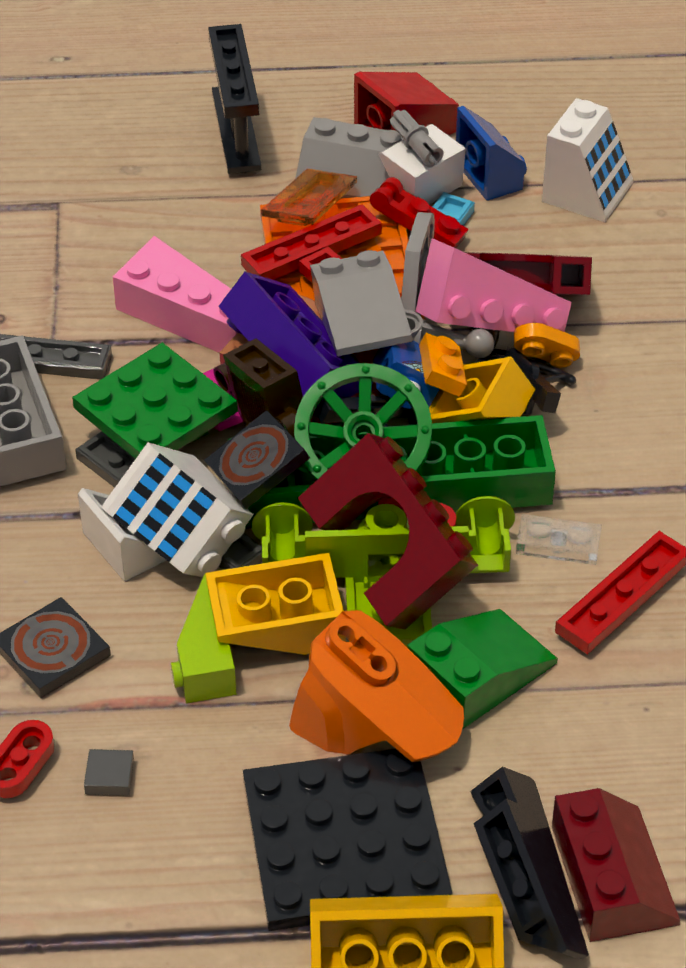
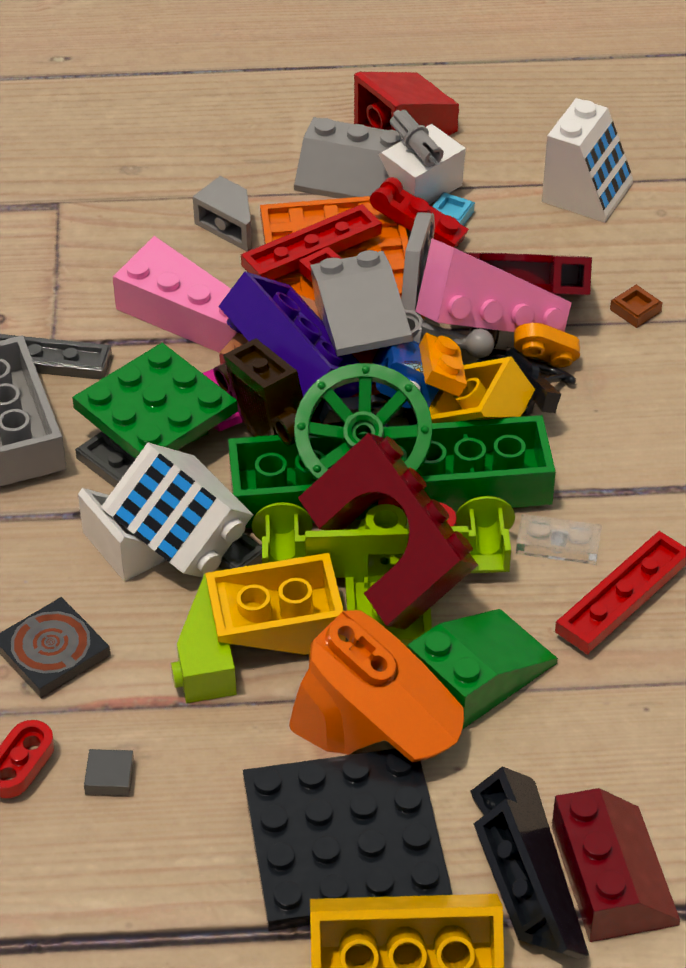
tile [204,410,310,509] -> none
black fence [208,24,262,174] -> none
clear orange piece [261,168,357,226] -> none
blue slope [456,106,527,201] -> none
none -> light grey slope [193,176,252,252]
none -> dark orange tile [610,284,663,328]

